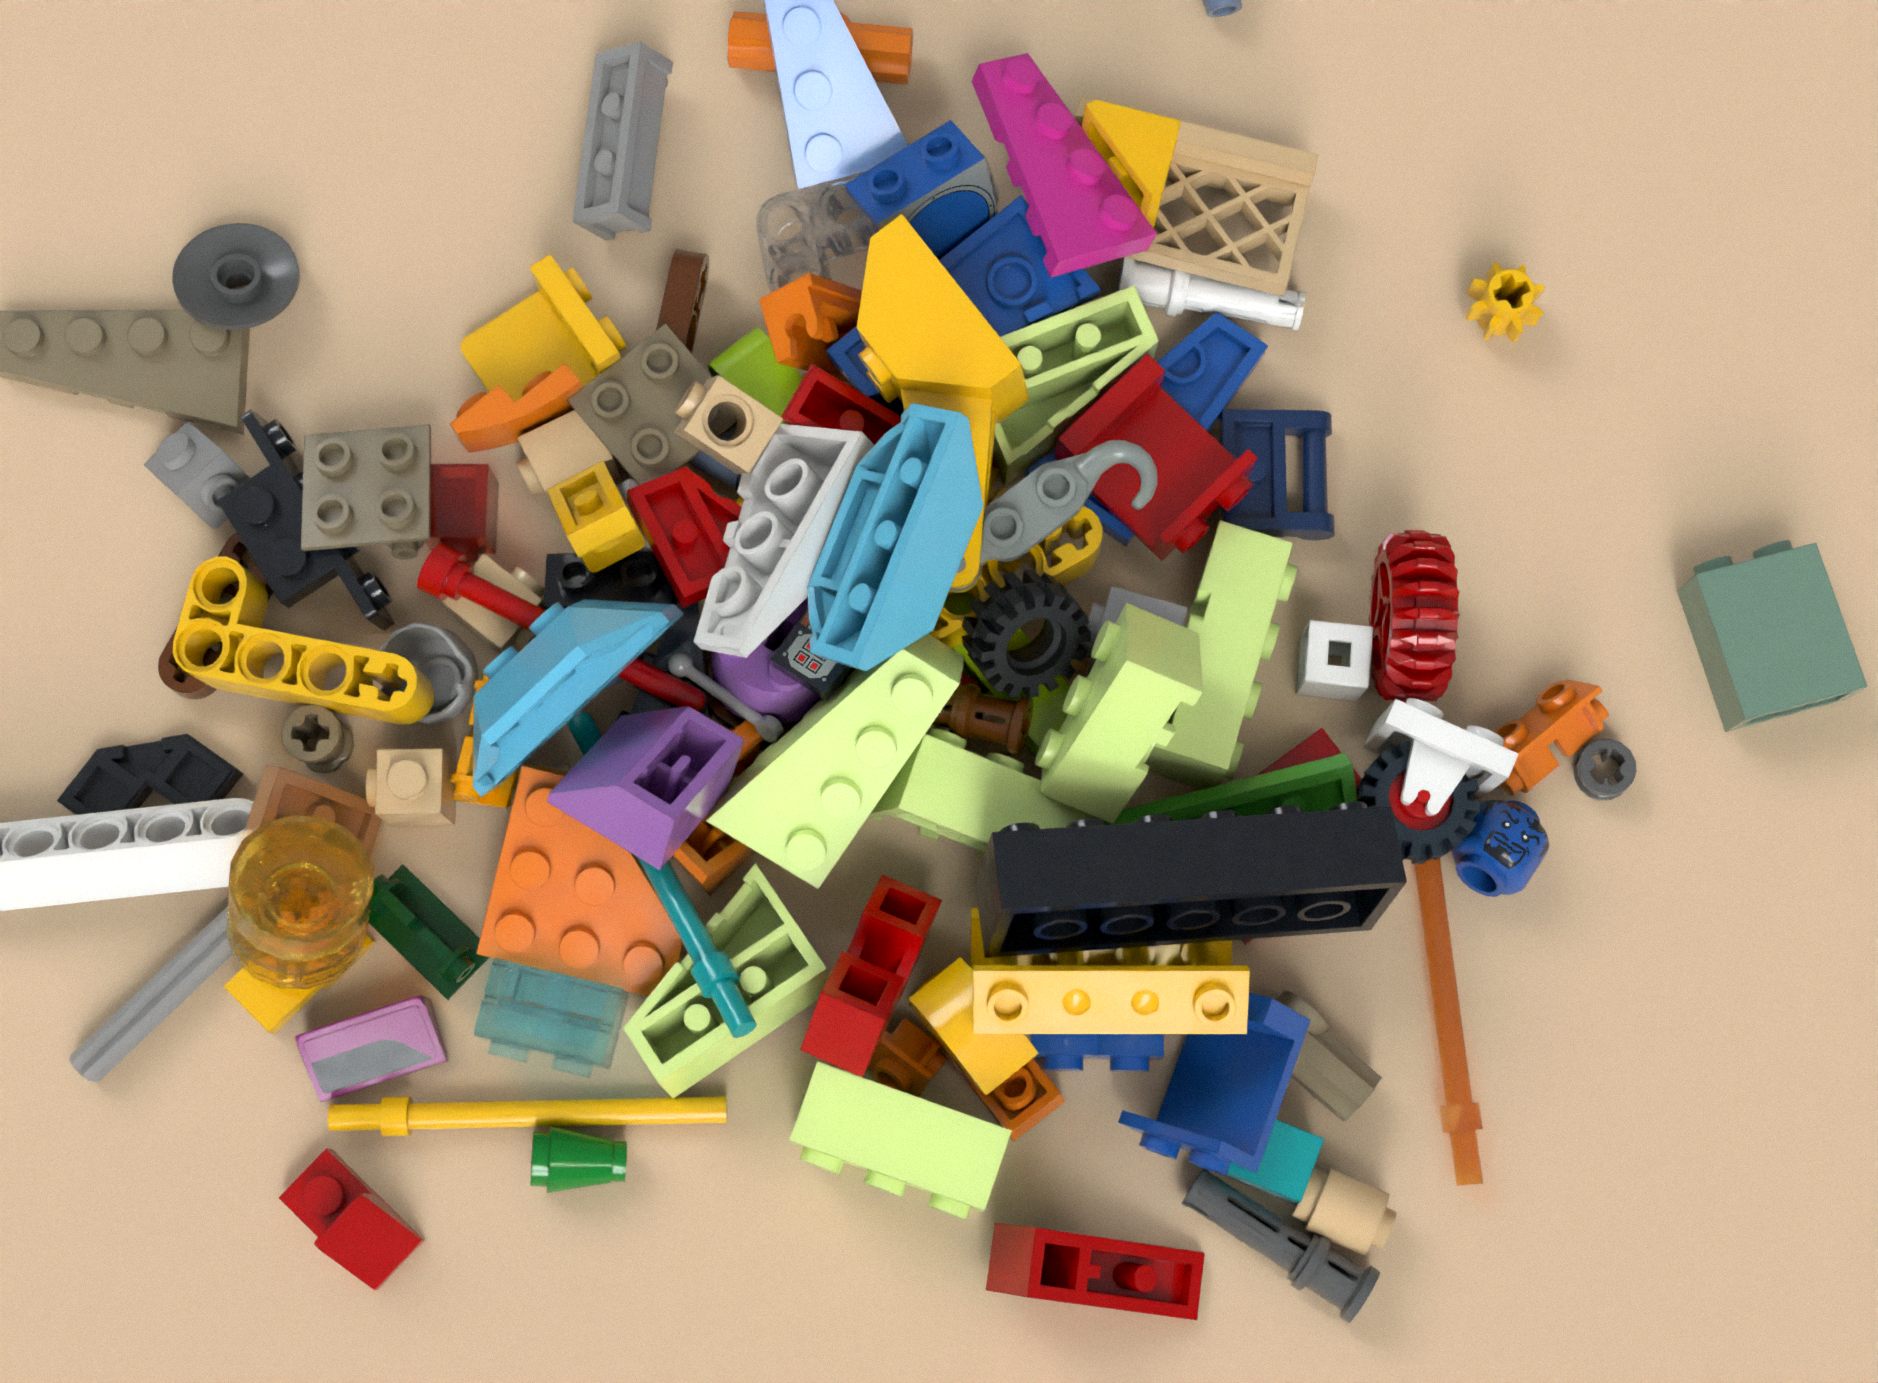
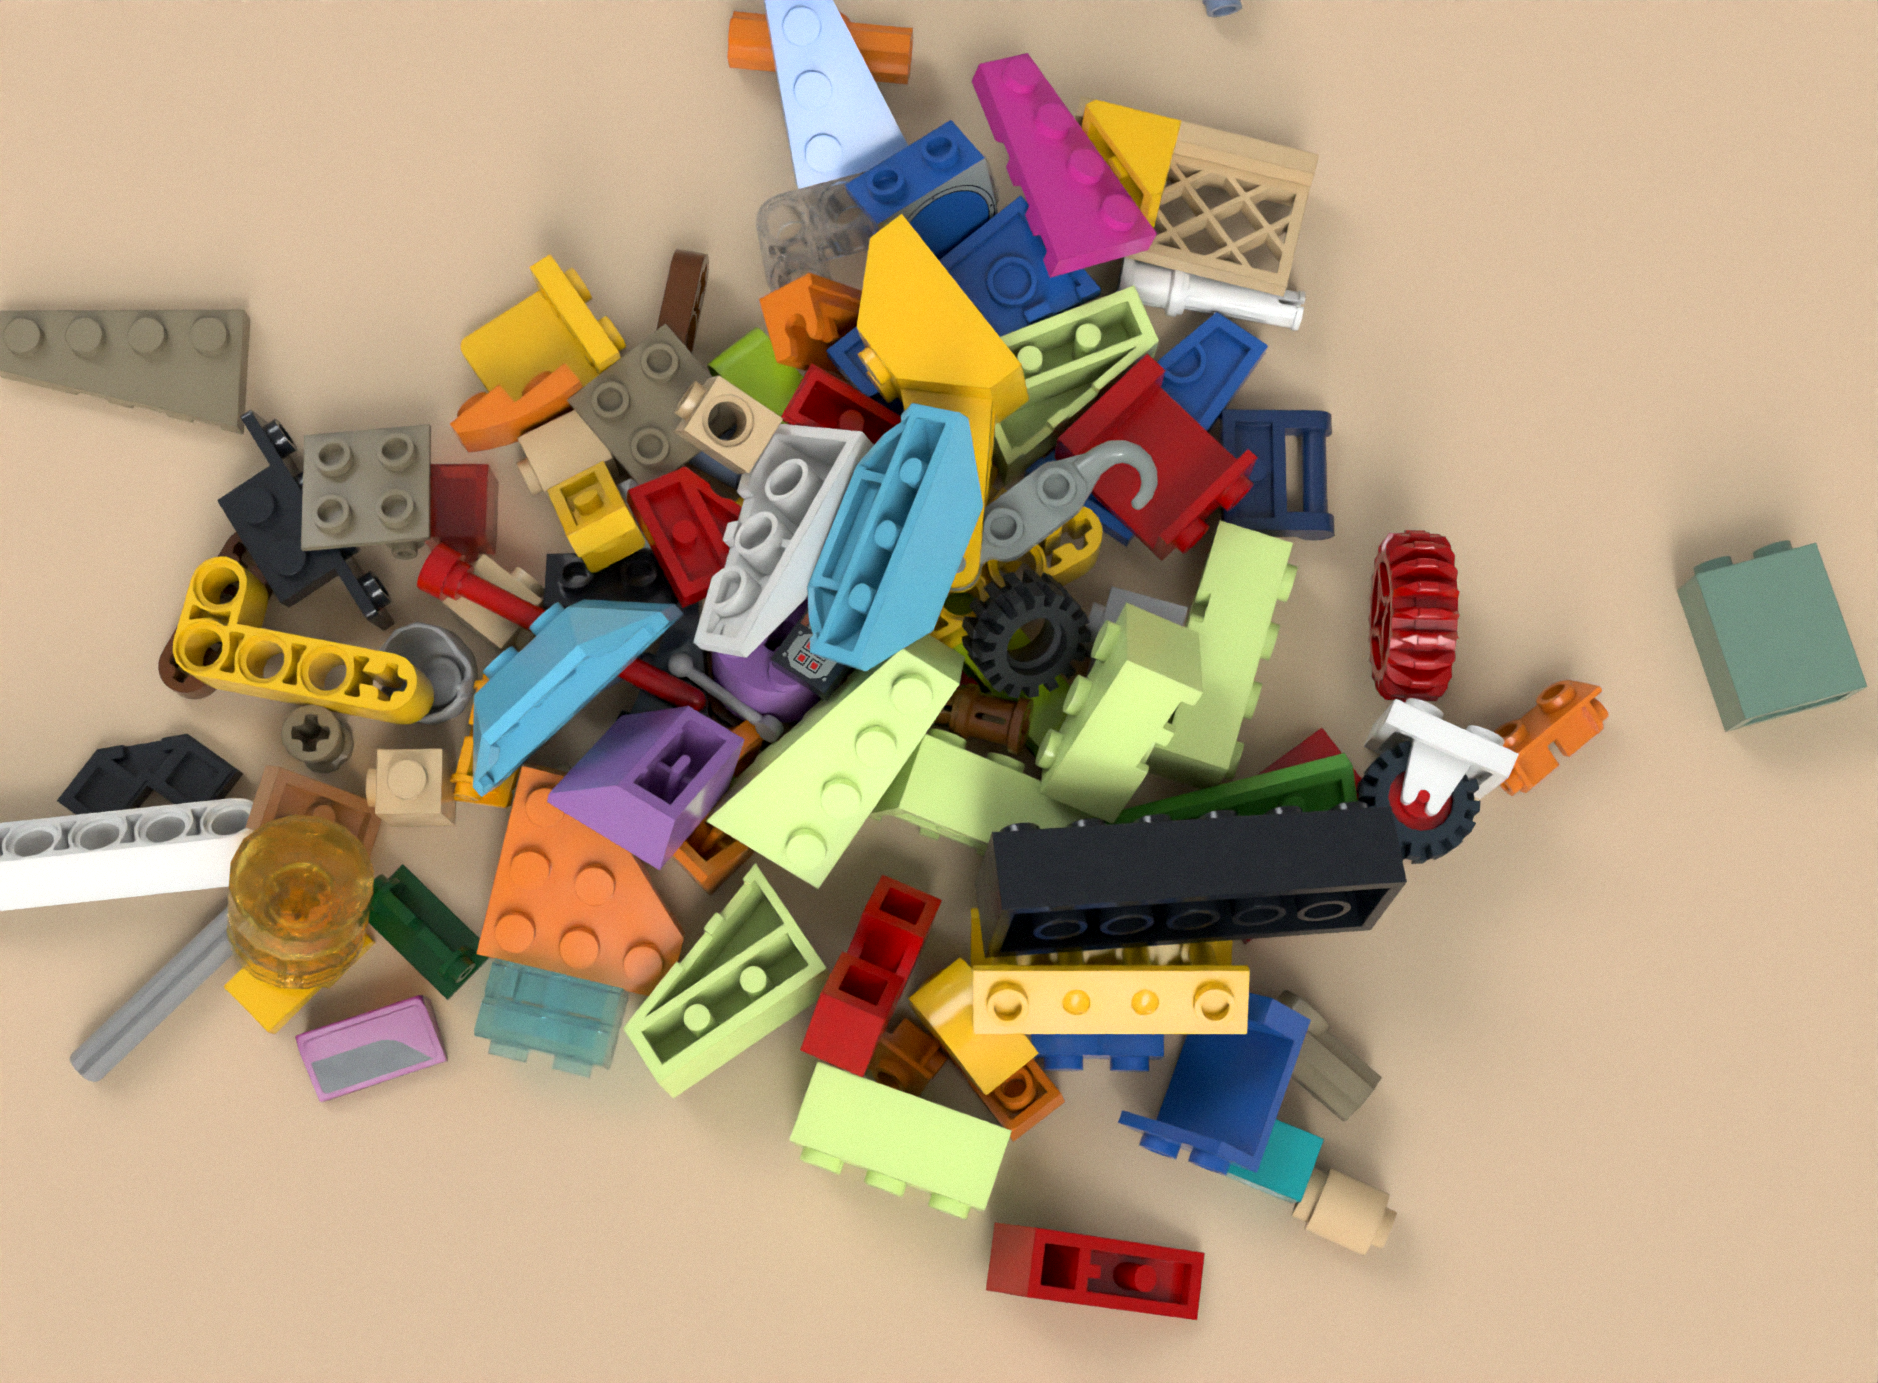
light grey bracket [144,421,250,529] -> none
dark grey dish [172,223,300,330] -> none
red slope [279,1148,424,1290] -> none
yellow bar [328,1096,728,1137] -> none
green cone [530,1126,627,1193] -> none
teal bar [568,713,757,1038] -> none
light grey container [572,41,673,240] -> none
dark grey pin [1181,1168,1380,1323] -> none
white piece [1296,620,1373,701] -> none
clear orange bar [1415,858,1483,1186] -> none
blue head [1451,800,1550,897] -> none
yellow gear [1465,262,1545,343] -> none
dark grey bush [1574,739,1637,801] -> none

